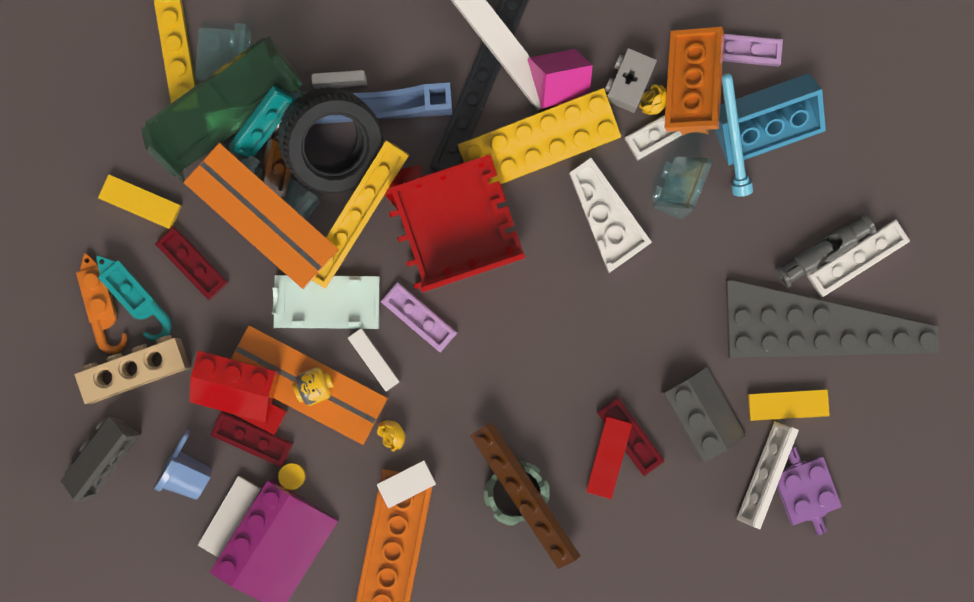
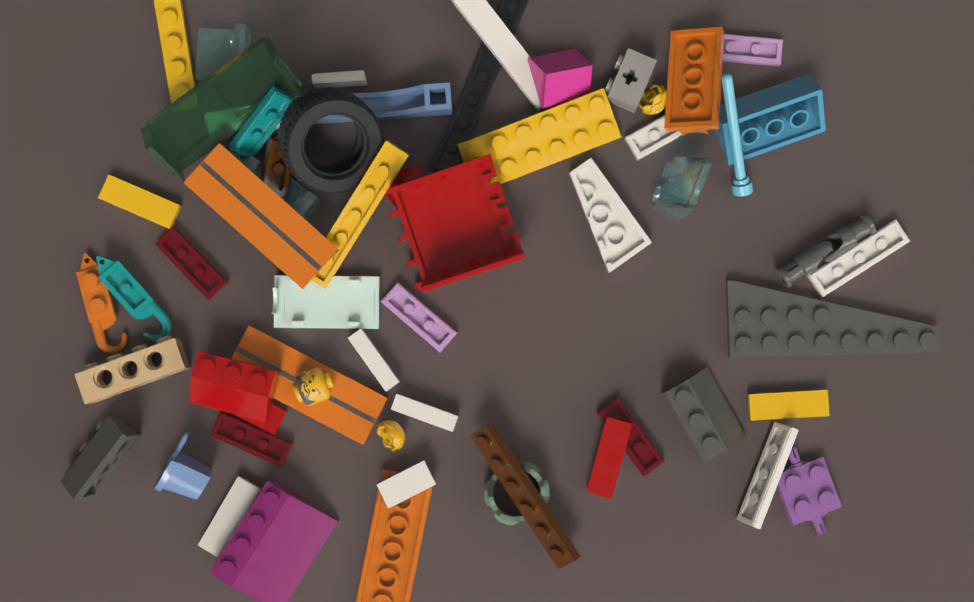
yellow tile [278,463,306,490] -> none
none -> white piece [391,394,459,432]

